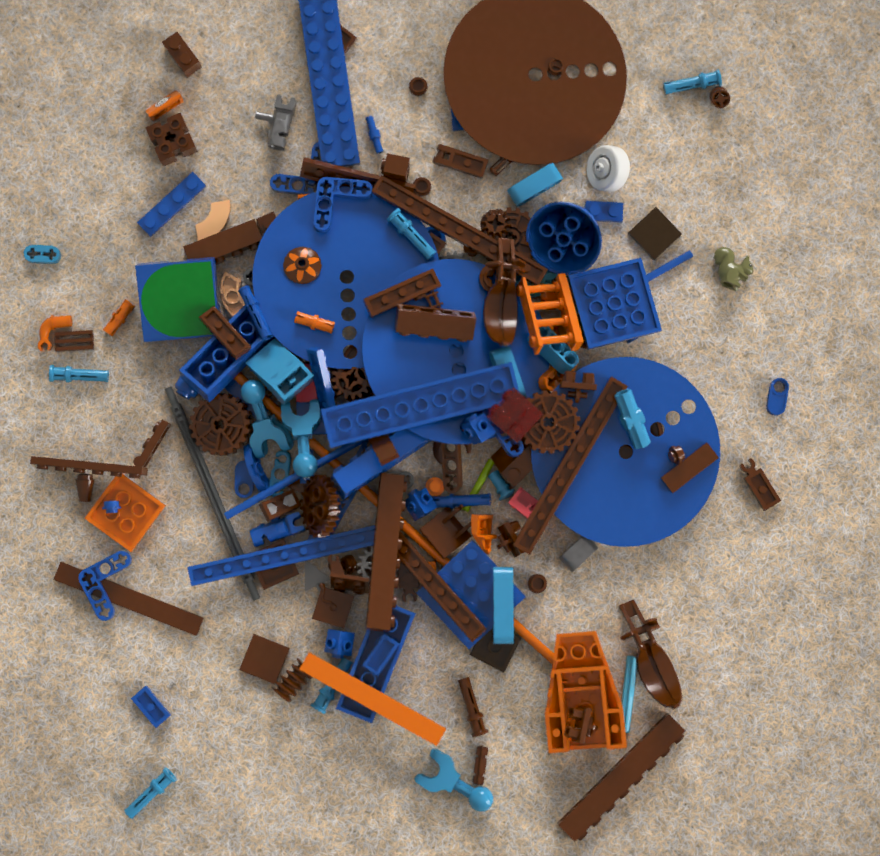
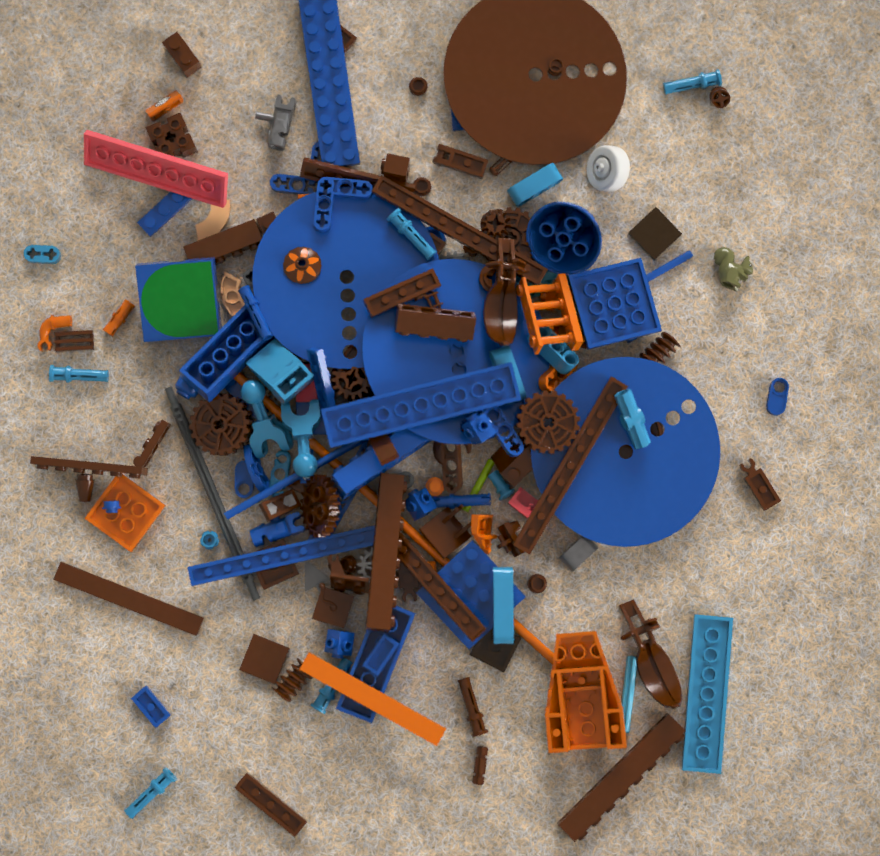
blue beam [78,551,132,621] -> none
reddish brown tile [199,306,251,360] -> none
orange pin [294,311,335,334] -> none
blue bar [366,116,383,154] -> none
dark azure piece [414,748,493,812] -> none
clear red plate [487,387,543,443] -> none
reddish brown hips [560,371,597,403] -> none
reddish brown hips [564,706,598,744] -> none
blue plate [585,201,624,223] -> none
reddish brown tile [660,442,719,493] -> none
reddish brown plate [668,446,685,465] -> none
none -> coral plate [84,130,228,208]
none -> dark azure plate [200,531,219,550]
none -> reddish brown plate [234,772,307,837]
none -> reddish brown piece [639,332,681,364]
none -> dark azure plate [681,614,733,774]

